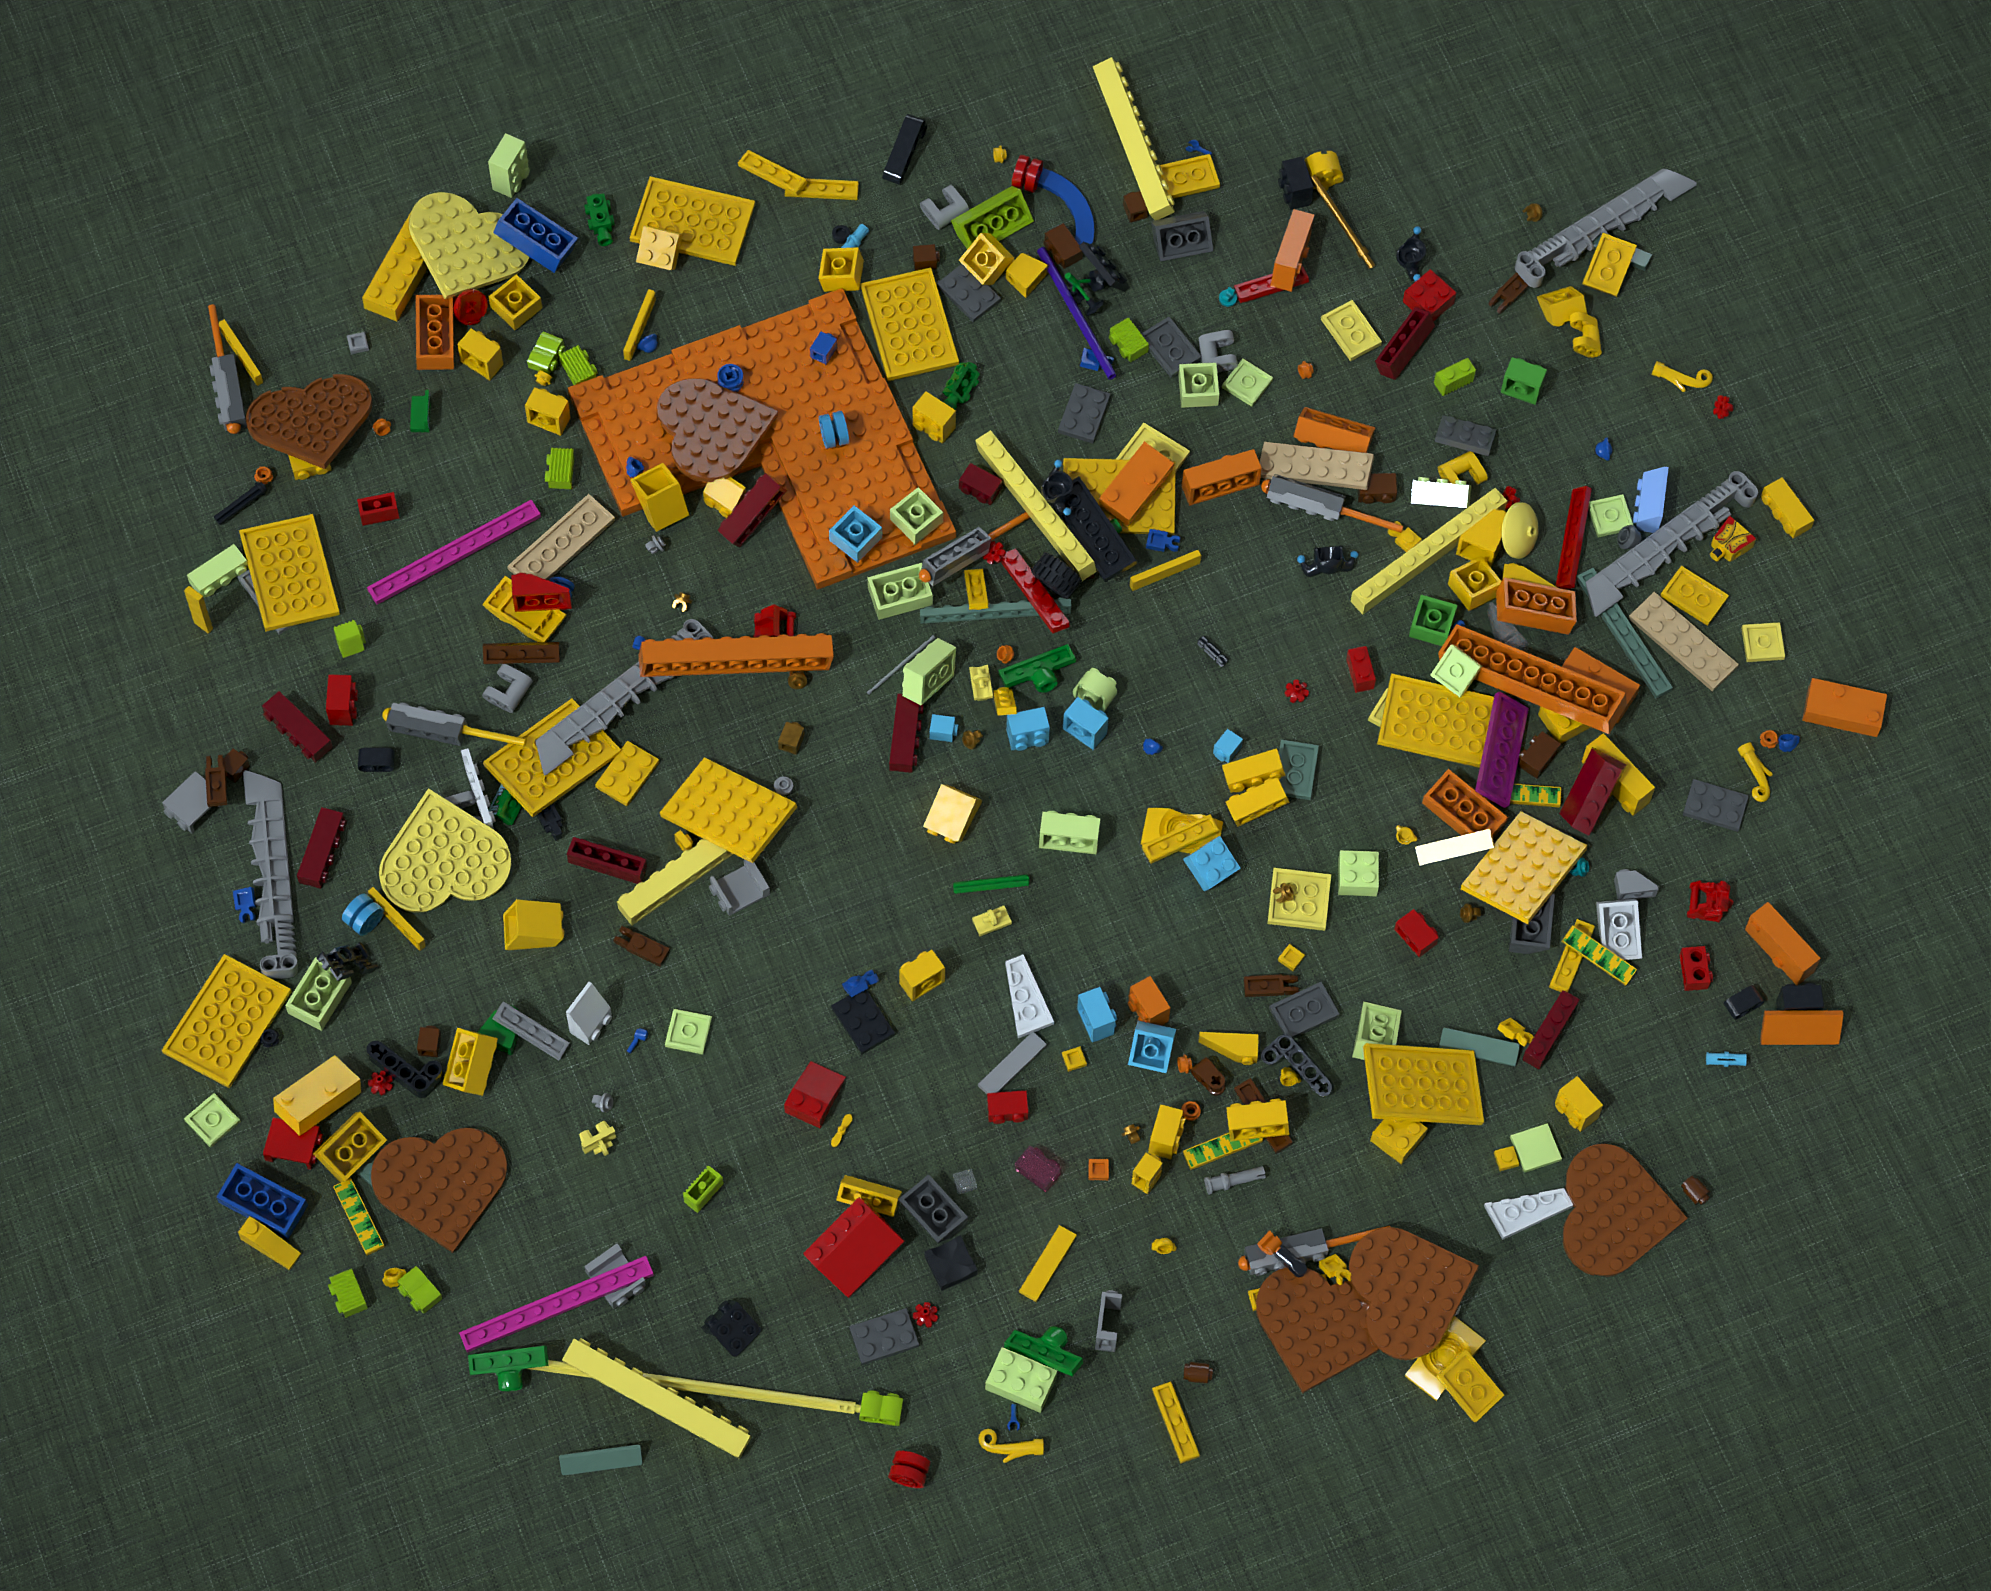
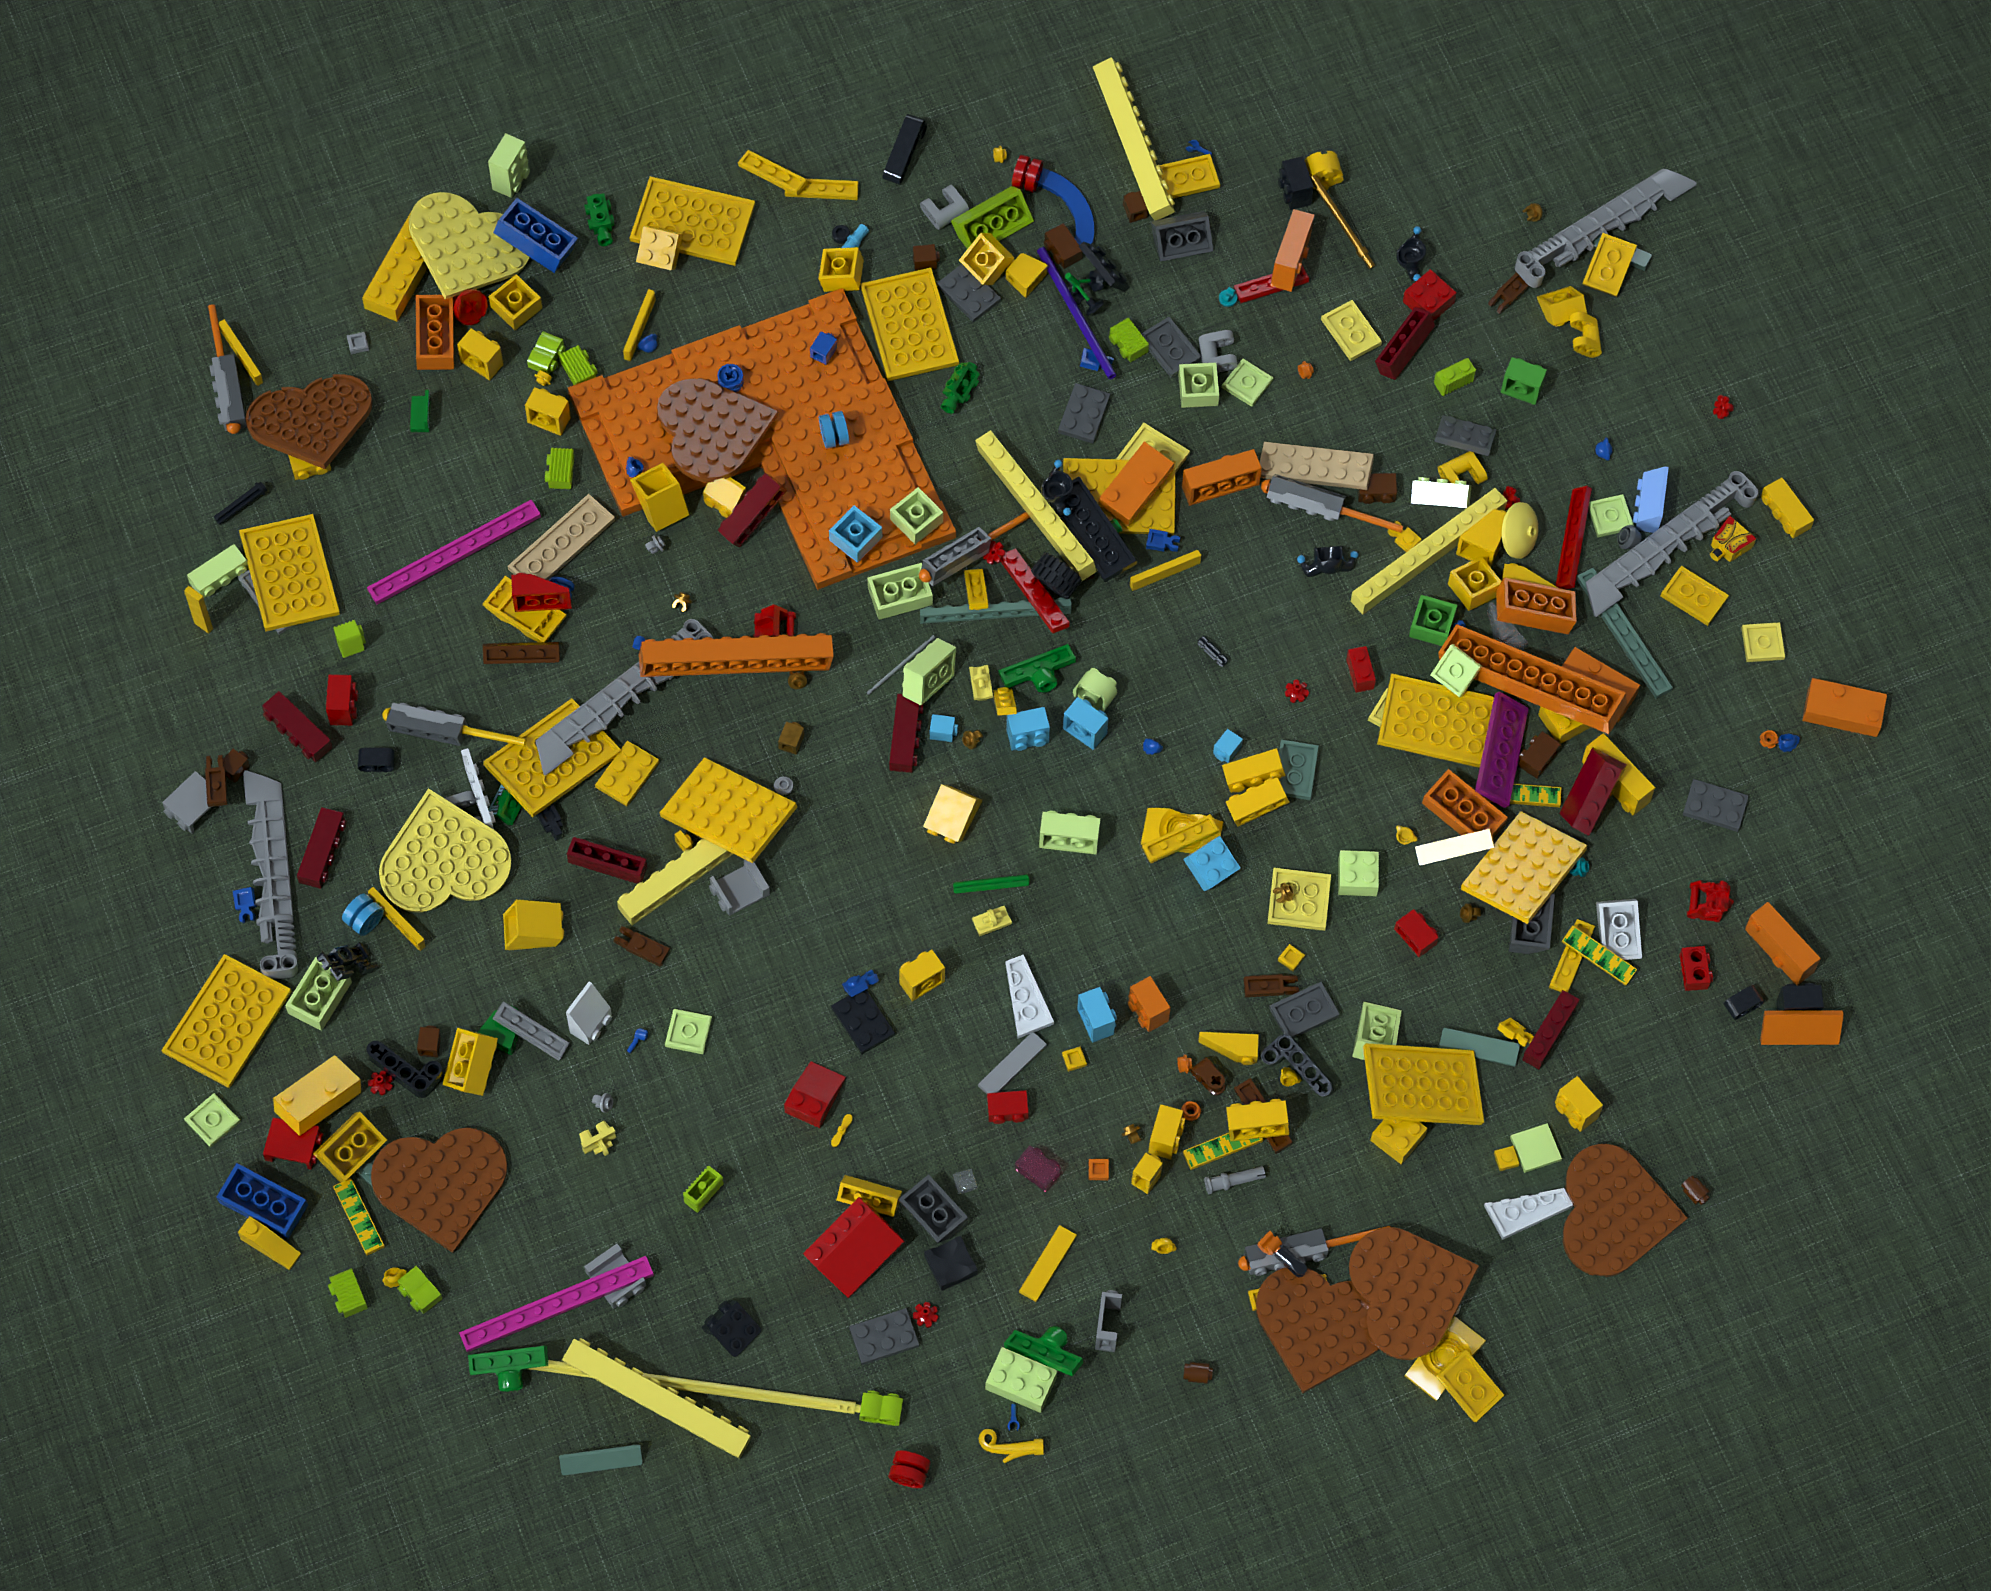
orange plate [254,467,273,484] -> none
black plate [260,1029,279,1048] -> none
red brick [357,492,399,526] -> none
orange plate [373,419,391,436] -> none
light grey connector [482,664,533,713] -> none
yellow brick [913,391,956,444] -> none
dark red brick [959,463,1002,505] -> none
orange plate [997,645,1014,664] -> none
medium azure brick [1128,1021,1176,1073] -> none
yellow tile [1152,1382,1200,1464] -> none
orange slope [1294,407,1375,453] -> none
yellow plate [1319,1254,1351,1285] -> none
light grey slope [1614,869,1658,900] -> none
tan plate [1628,592,1739,692] -> none
yellow plant [1651,361,1713,392] -> none
medium azure pin [1706,1051,1747,1067] -> none
yellow plant [1737,742,1773,802] -> none

